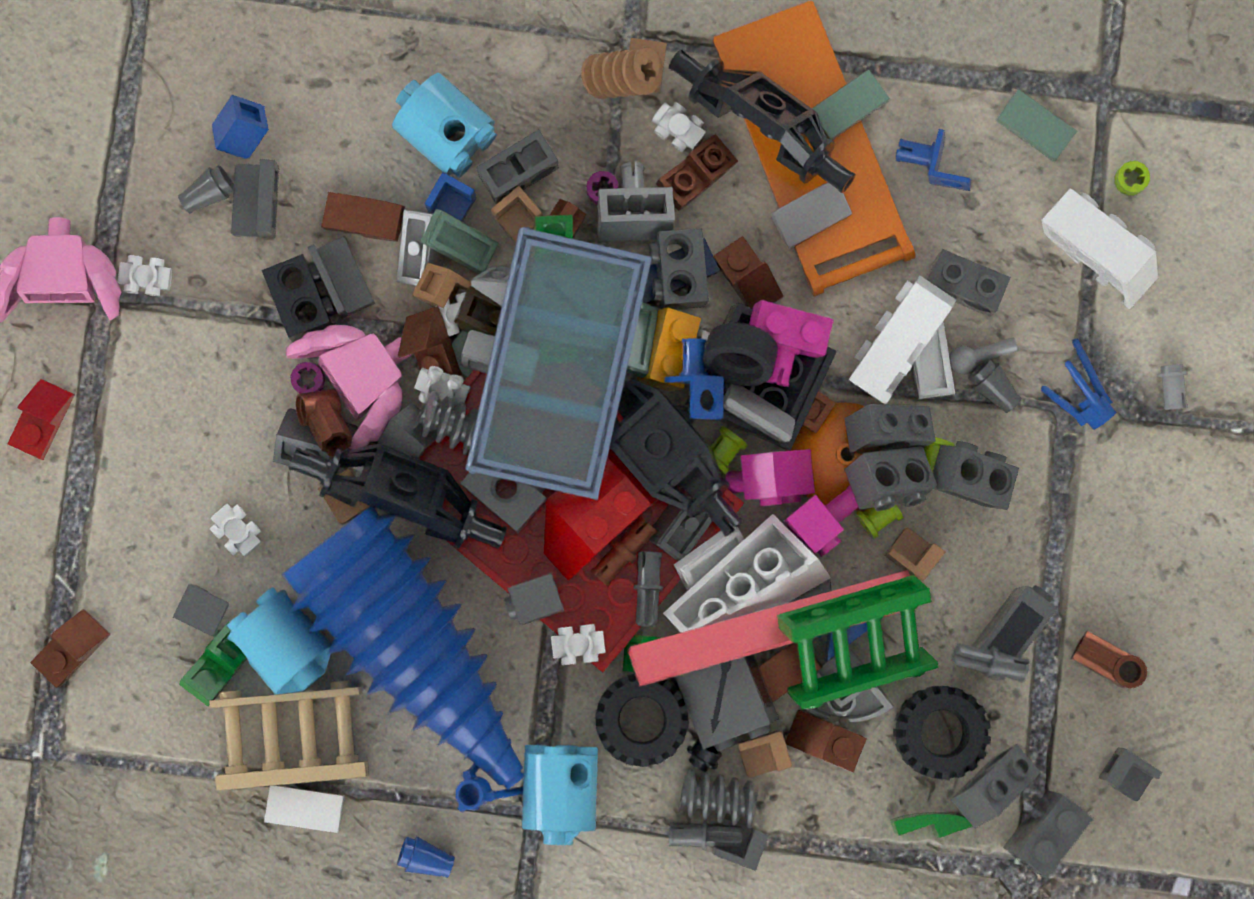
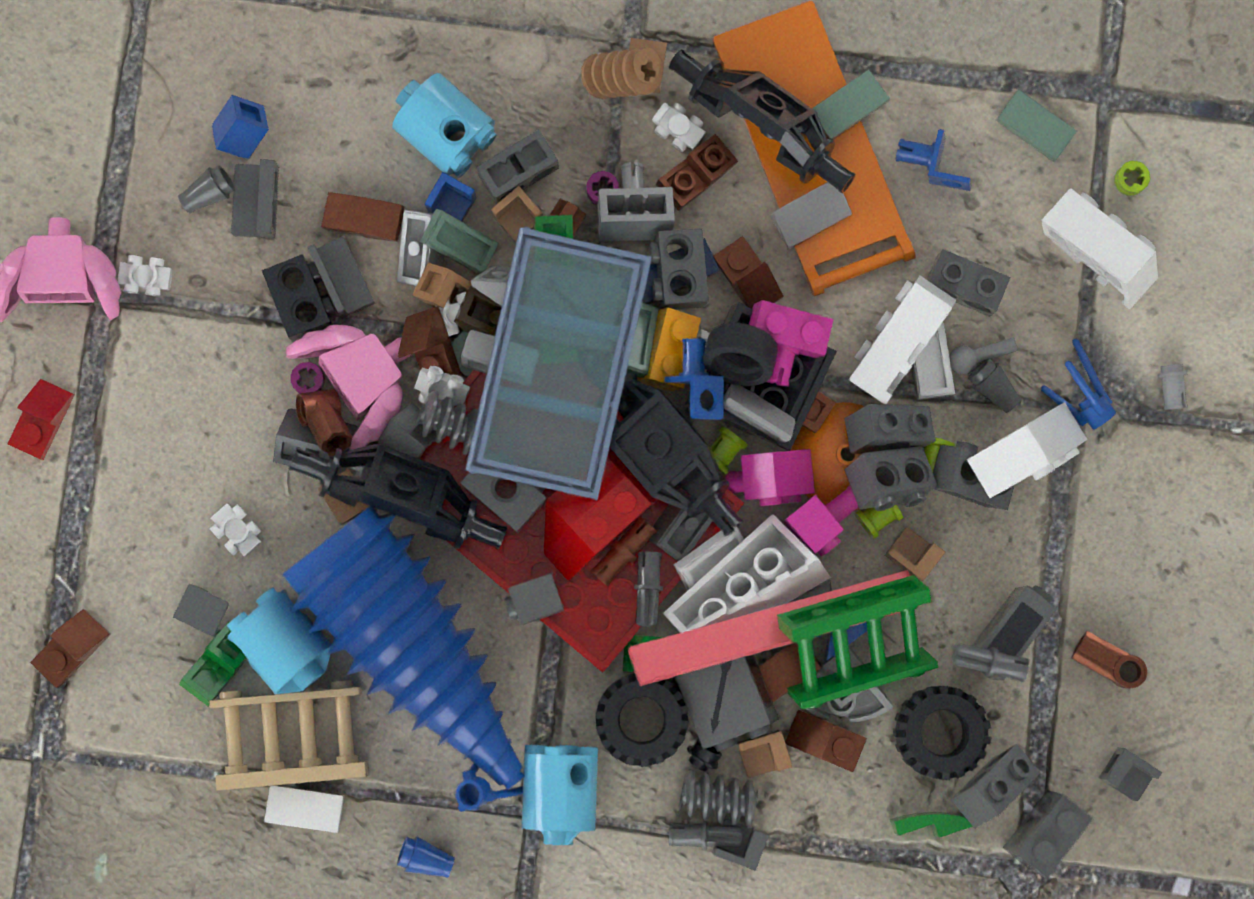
white piece [551,624,605,665] -> none
none -> white wedge [967,402,1087,498]

